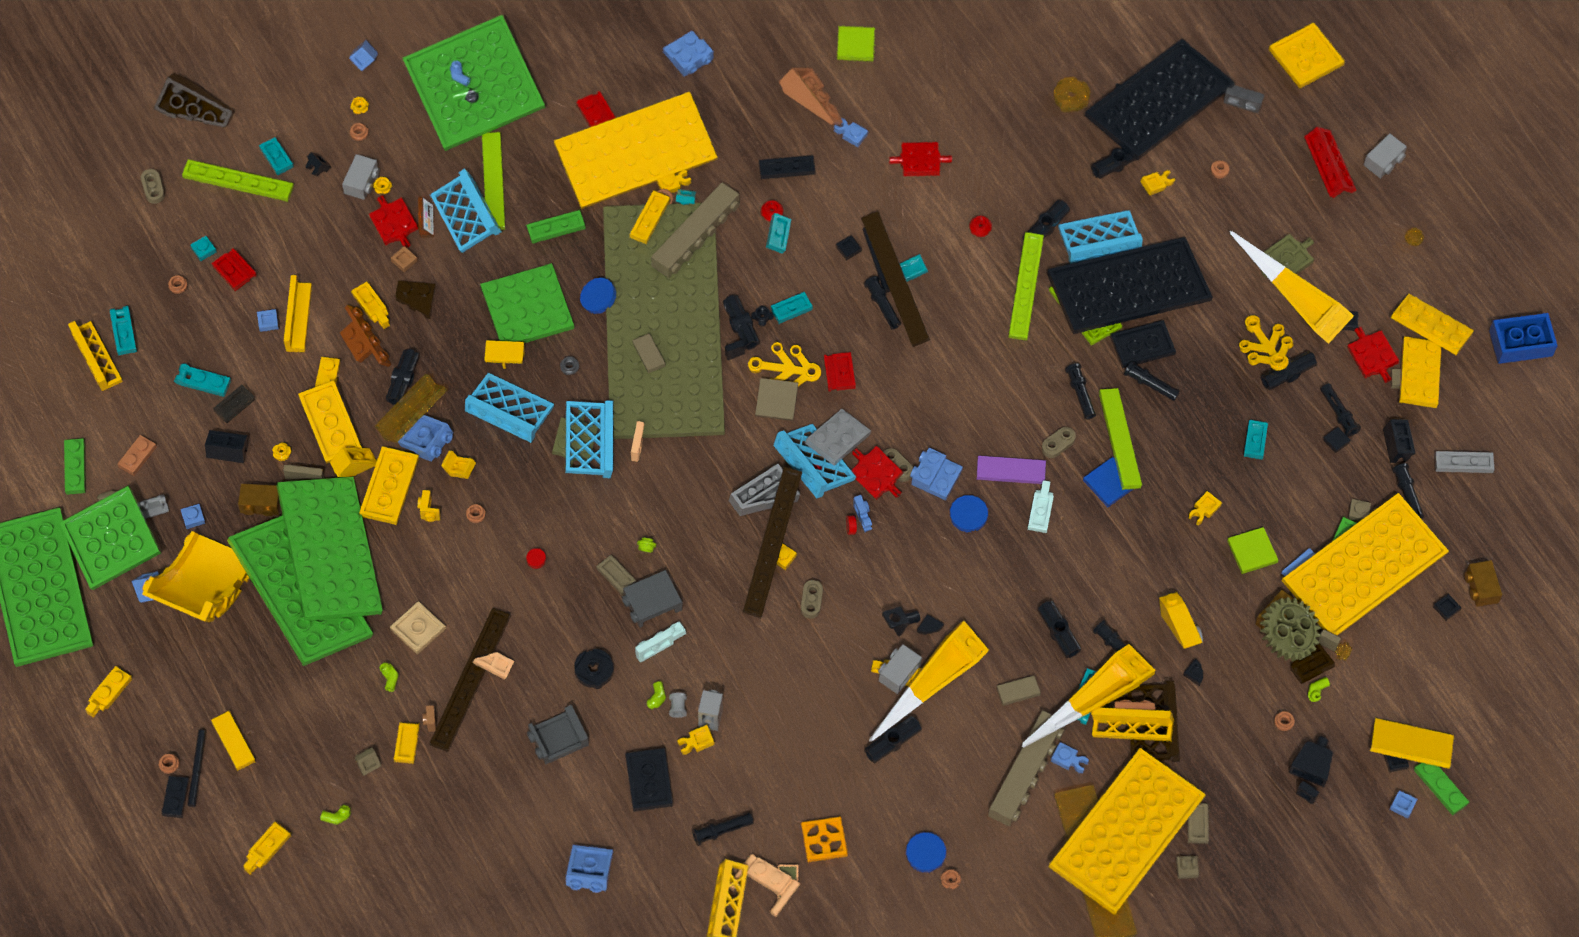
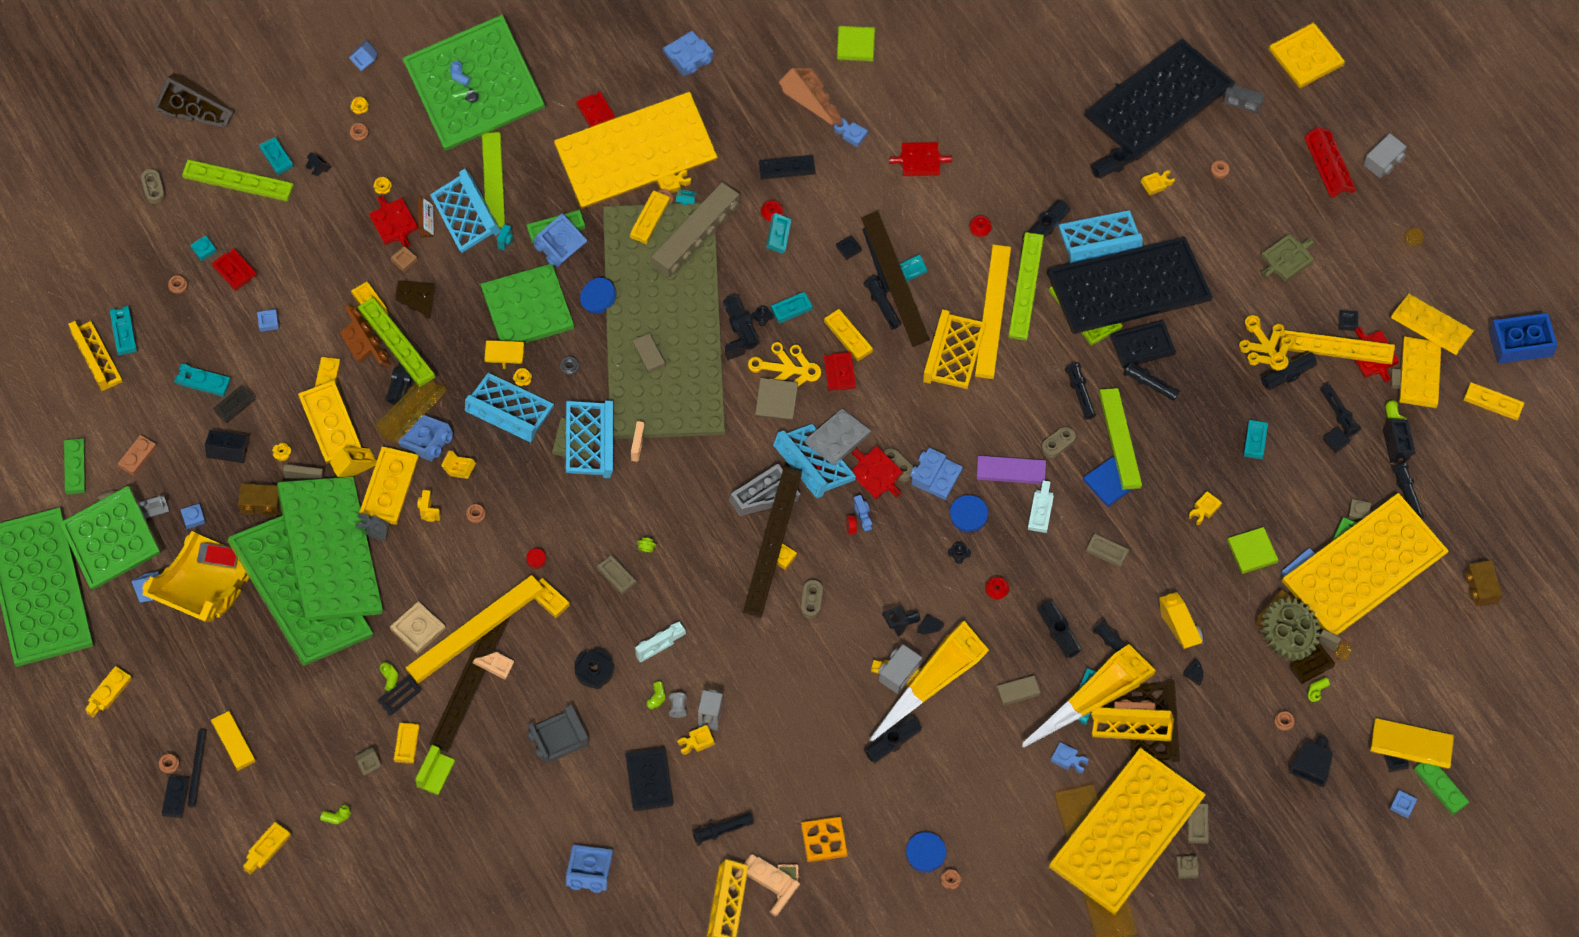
yellow fence [284,275,312,352] -> none
light grey brick [342,154,380,200] -> none
medium nougat plate [423,705,436,732] -> none
dark grey panel [621,570,682,628] -> none
dark tan brick [988,711,1065,827] -> none
clear yellow plate [1053,77,1090,112] -> none
yellow plate [1230,231,1354,344] -> none
black tile [1296,781,1320,804] -> none
black tile [1433,594,1462,621] -> none
light grey plate [1435,451,1494,473] -> none
none -> red tile [197,543,238,569]
none -> dark grey plate [355,513,389,542]
none -> lime tile [358,297,435,387]
none -> black tile [377,676,421,716]
none -> yellow tile [406,575,544,684]
none -> lime panel [415,745,455,795]
none -> teal plate [497,224,513,251]
none -> yellow plate [513,368,532,386]
none -> medium blue plate [533,213,587,267]
none -> yellow plate [534,578,570,618]
none -> yellow plate [824,309,873,362]
none -> yellow fence [923,309,986,389]
none -> black plate [948,542,971,564]
none -> yellow tile [975,245,1011,379]
none -> red plate [985,576,1009,600]
none -> dark tan tile [1086,533,1129,568]
none -> yellow tile [1279,330,1395,365]
none -> lime arm [1385,400,1407,420]
none -> yellow tile [1464,382,1525,421]

